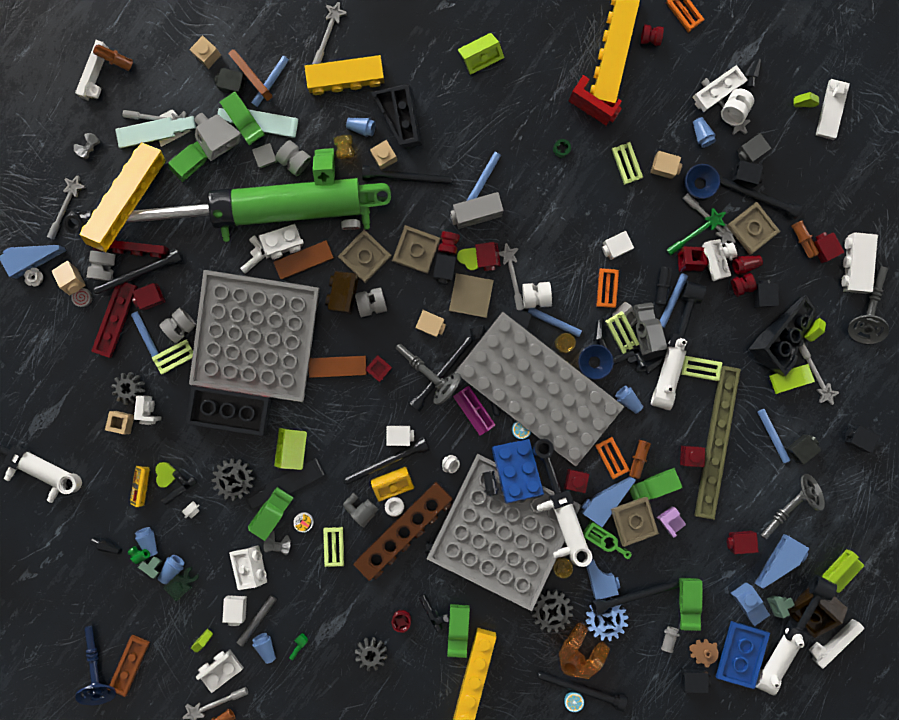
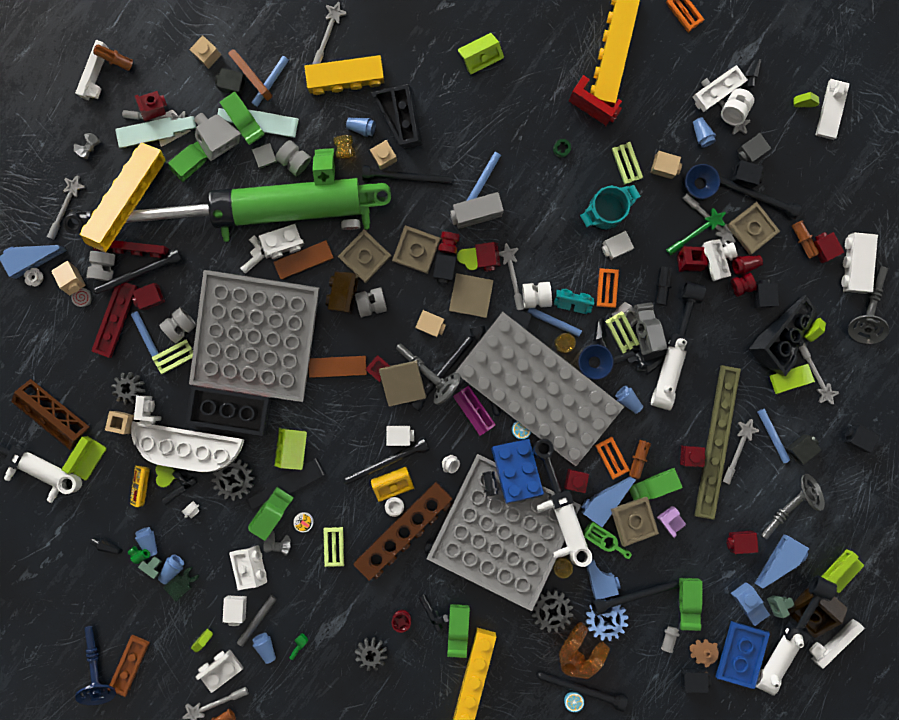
dark grey piece [343,493,379,528] -> none
dark red wheel [641,24,664,46] -> none
medium blue bar [660,273,688,328] -> none
yellowish green tile [680,356,722,381] -> none
none -> reddish brown fence [11,379,89,450]
none -> lime panel [61,436,107,480]
none -> white plate [131,421,244,472]
none -> dark red brick [135,91,167,122]
none -> dark tan tile [379,360,426,406]
none -> teal hinge [554,289,594,314]
none -> teal container [580,185,641,230]
none -> light grey piece [722,419,759,485]

